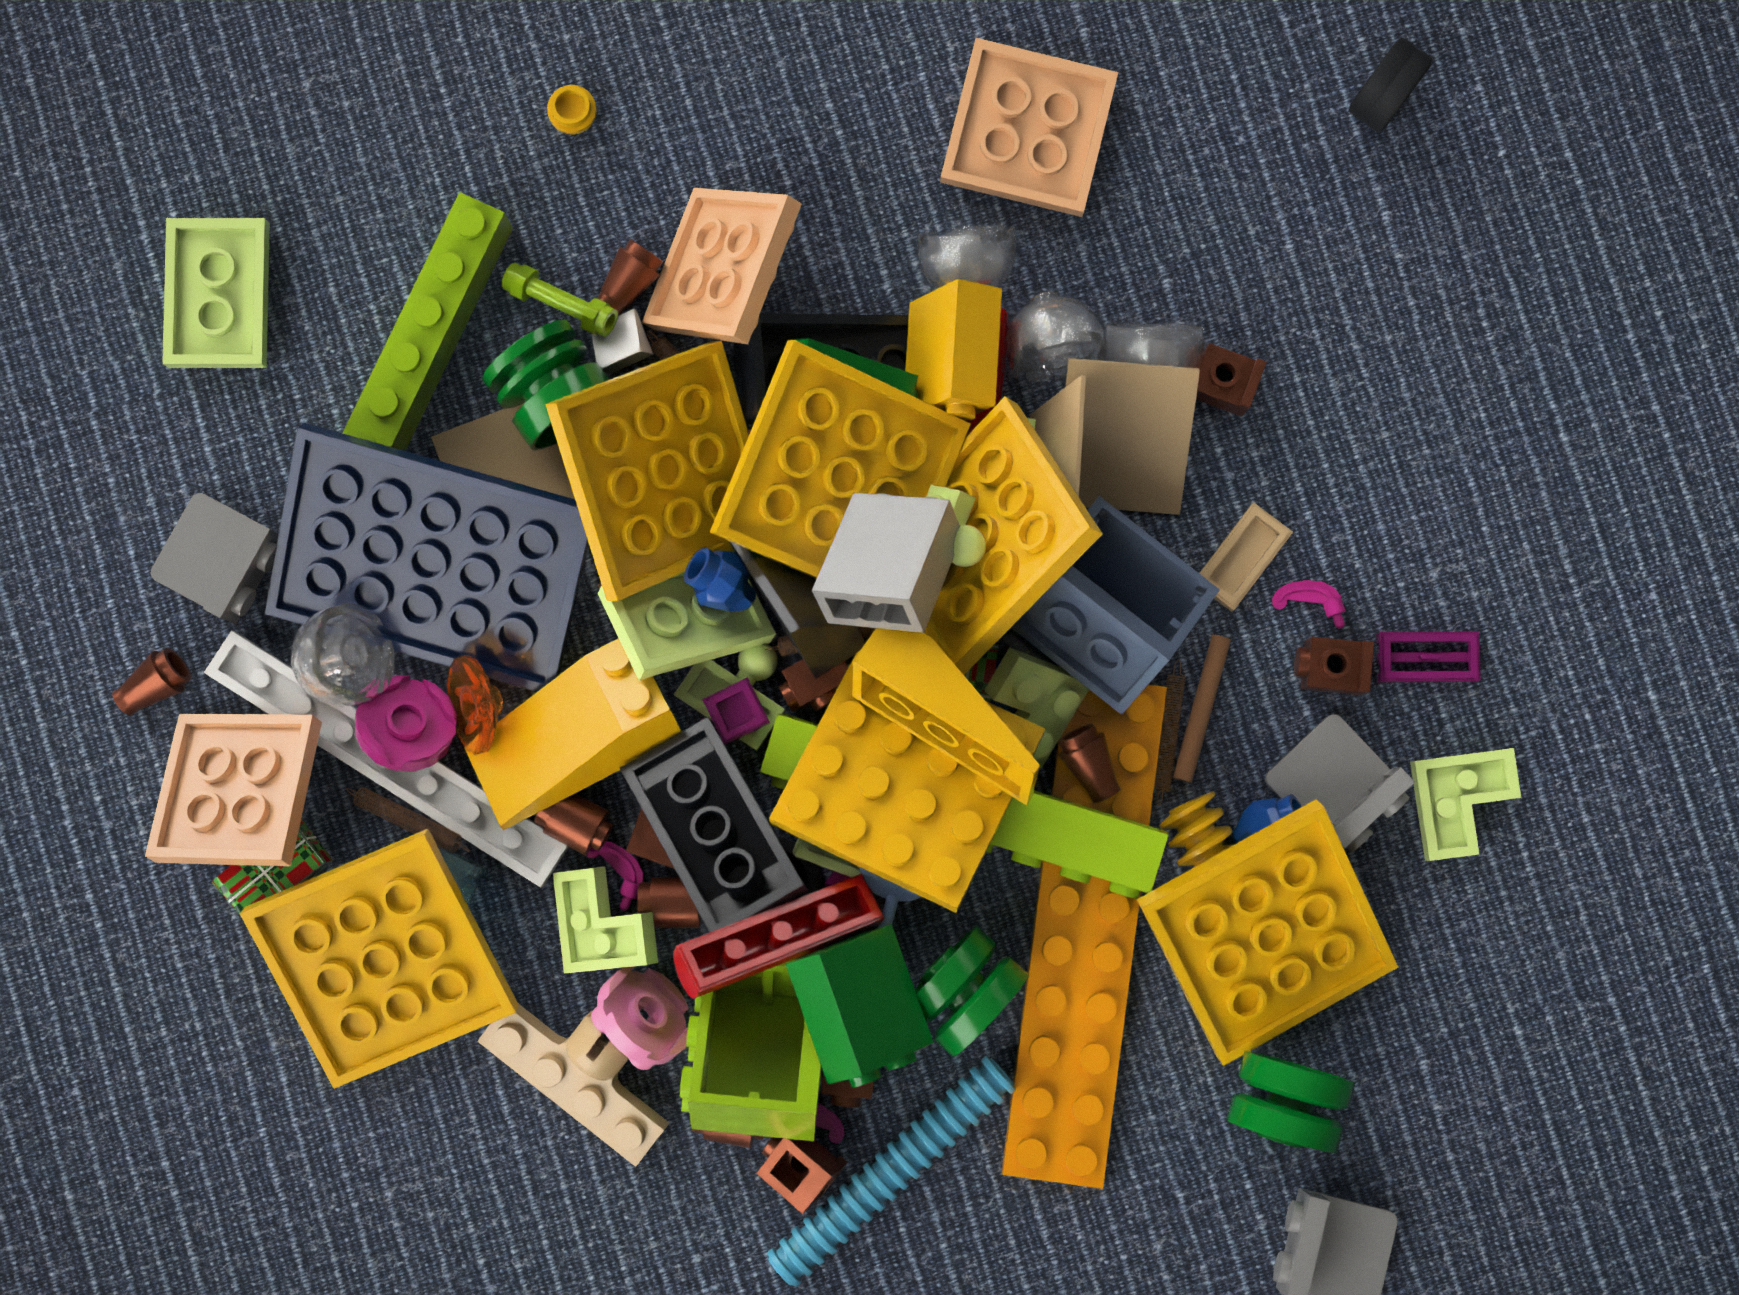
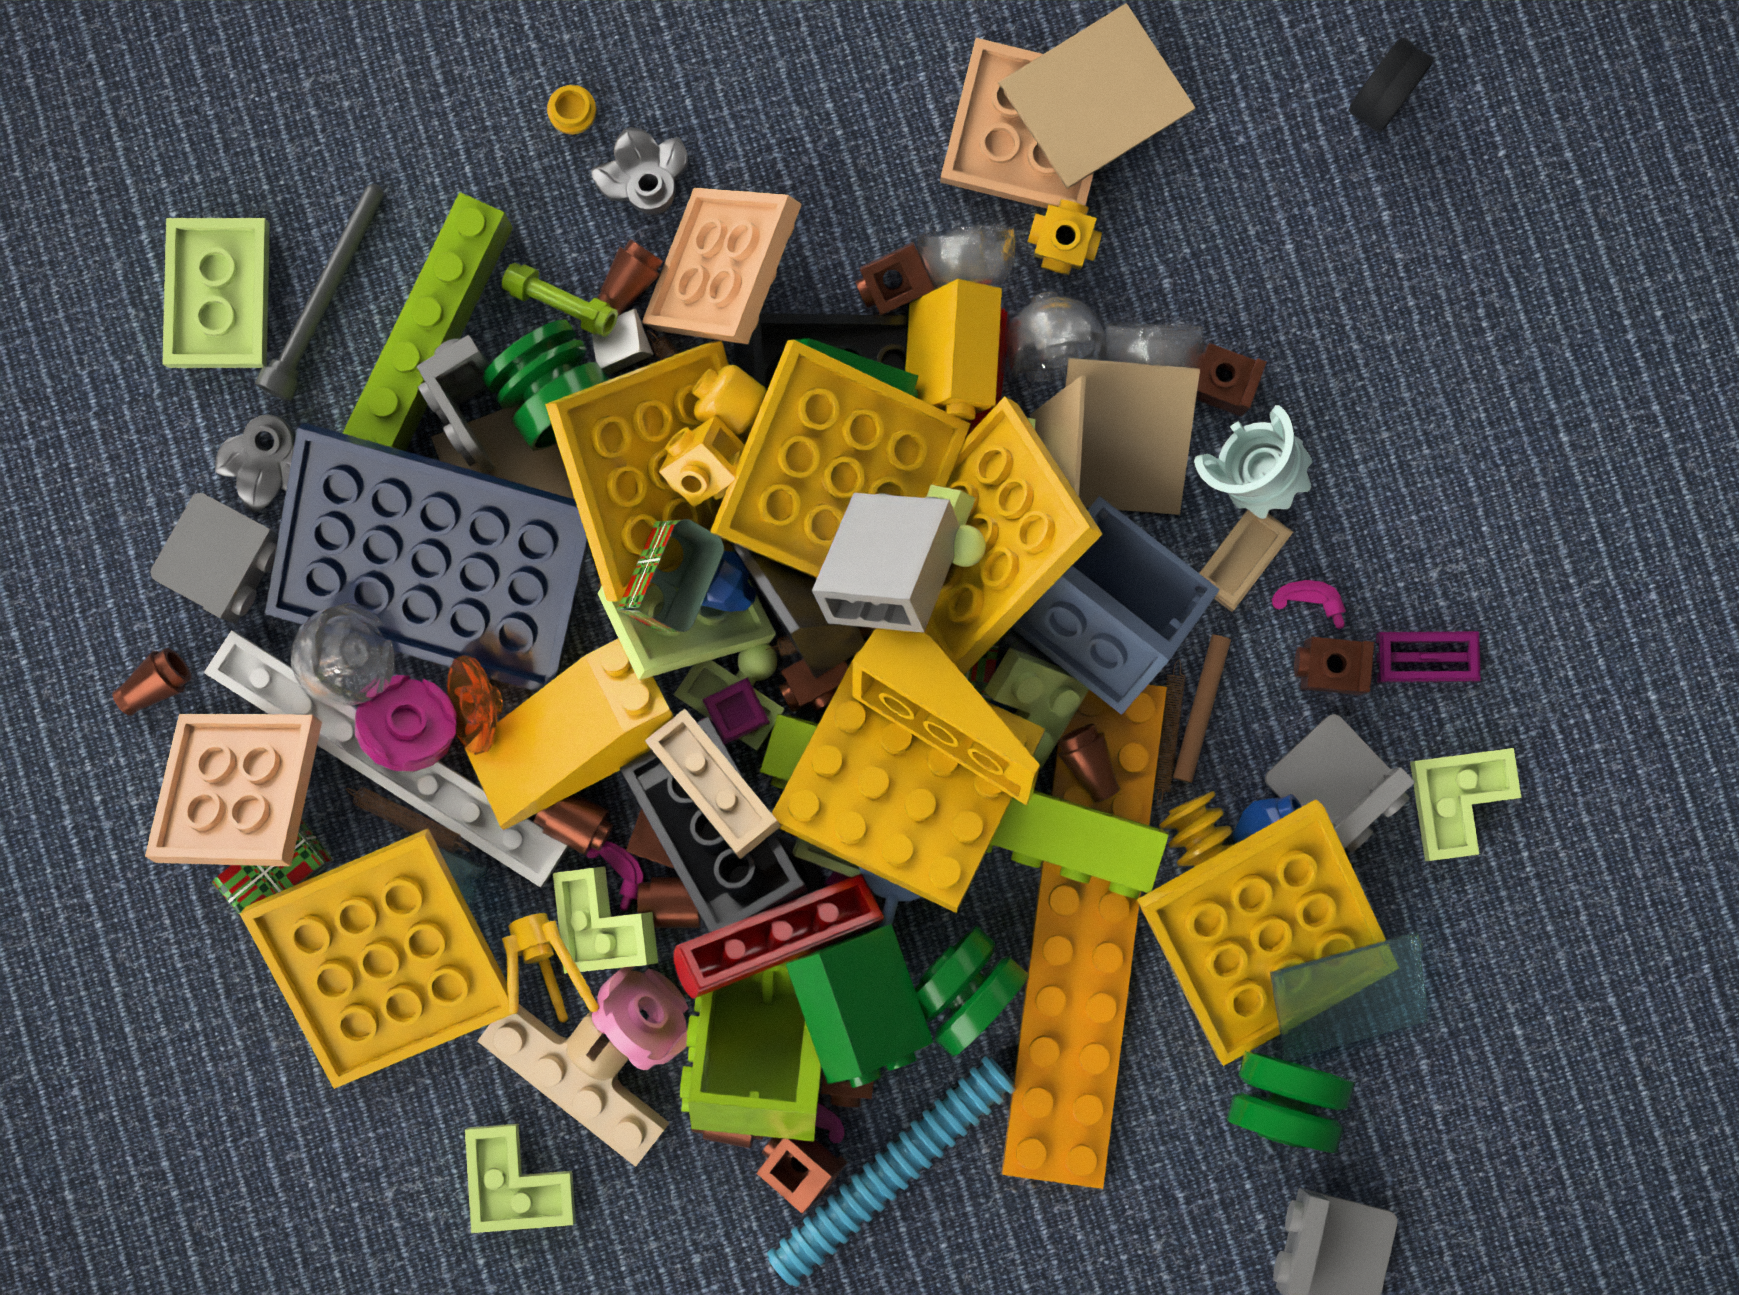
none -> flat silver plate [215,415,294,513]
none -> dark grey piece [254,184,384,402]
none -> light grey bracket [416,335,495,473]
none -> yellowish green plate [465,1124,576,1233]
none -> yellow plant [502,913,599,1023]
none -> flat silver plate [591,127,688,215]
none -> sand green piece [617,519,724,632]
none -> tan plate [645,709,781,859]
none -> yellow brick [659,415,745,507]
none -> yellow head [692,365,767,440]
none -> copper brick [855,242,935,315]
none -> tan piece [998,3,1195,189]
none -> yellow brick [1027,199,1102,275]
none -> light aqua hat [1194,405,1312,519]
none -> clear light blue piece [1271,932,1428,1061]

